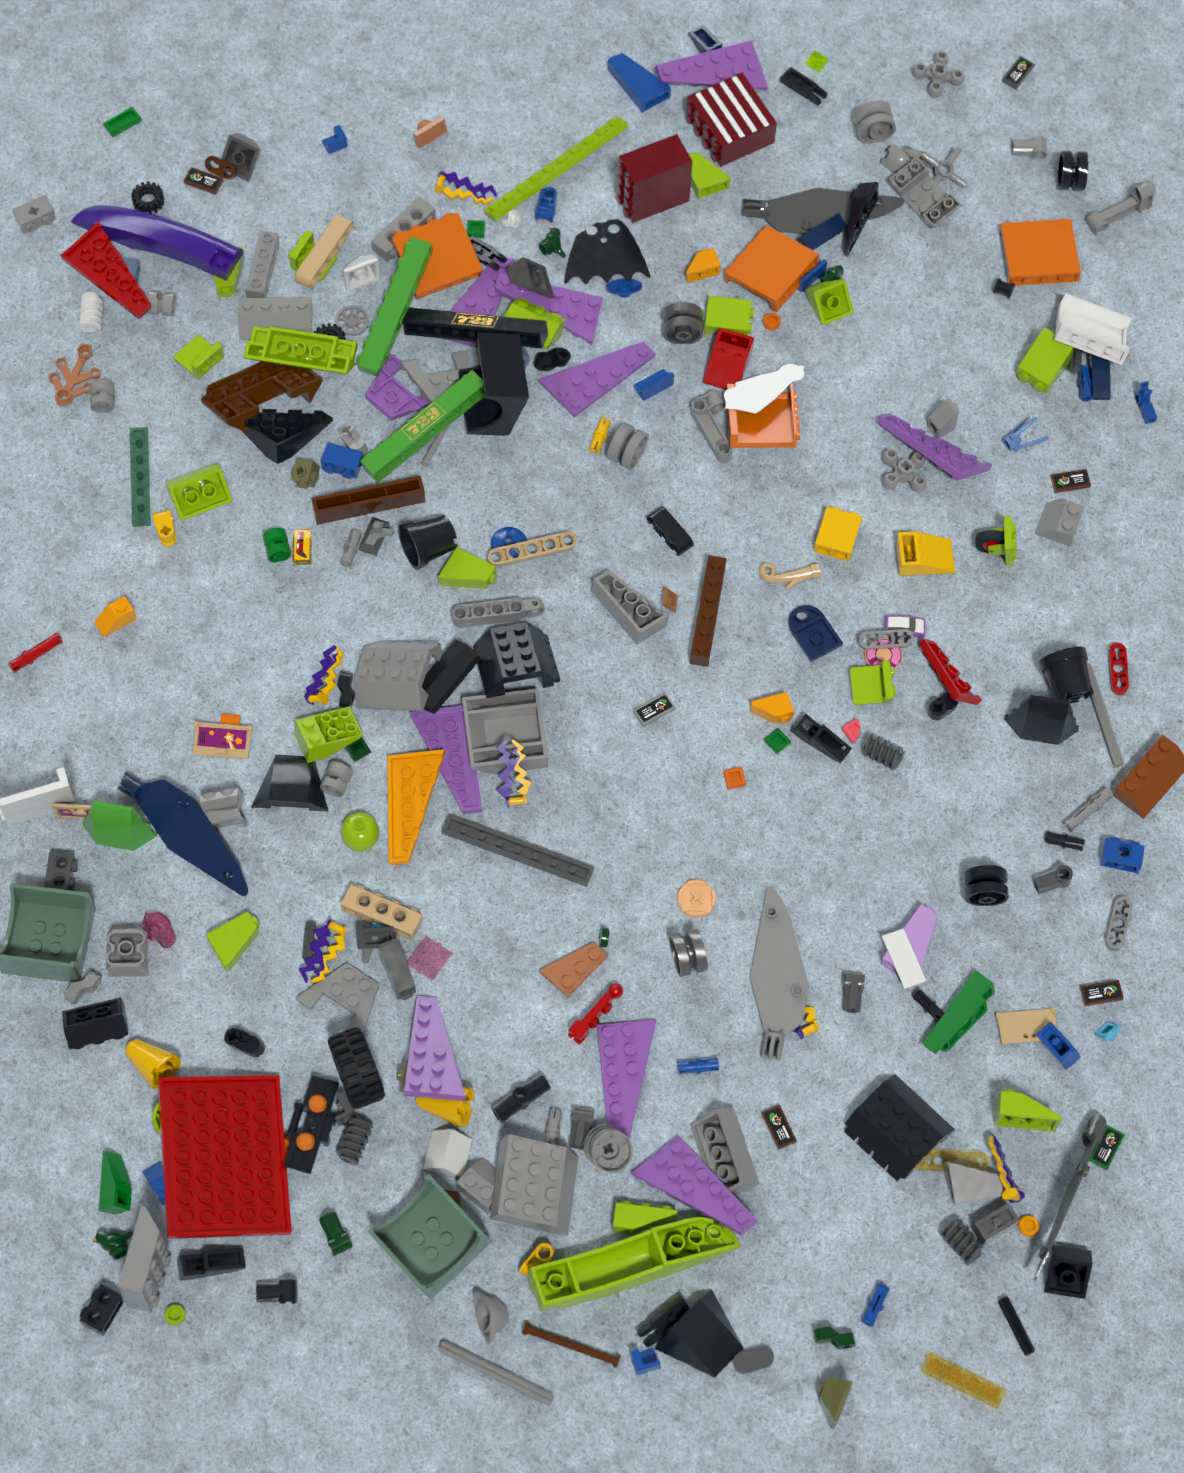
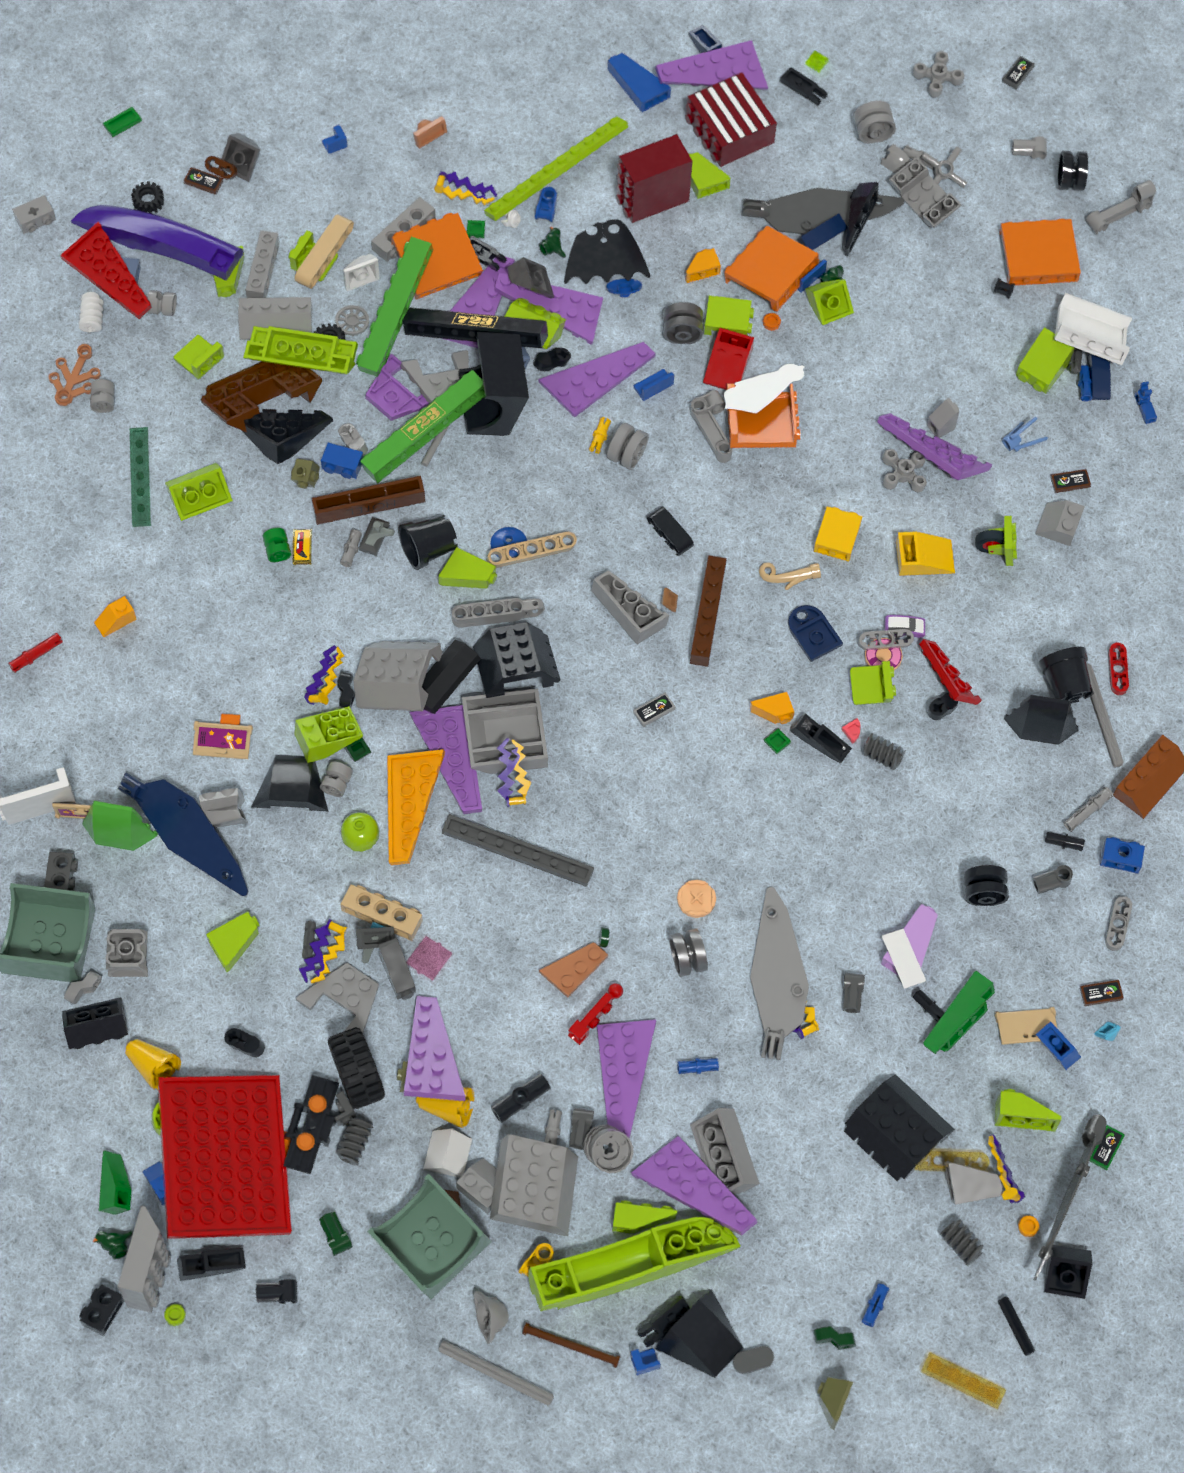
clear pink piece [142,912,176,948] -> none
yellow piece [152,510,177,547] -> none
orange tile [723,767,746,790] -> none
tile [761,1105,797,1150] -> none
flat silver panel [971,1203,1020,1245] -> none

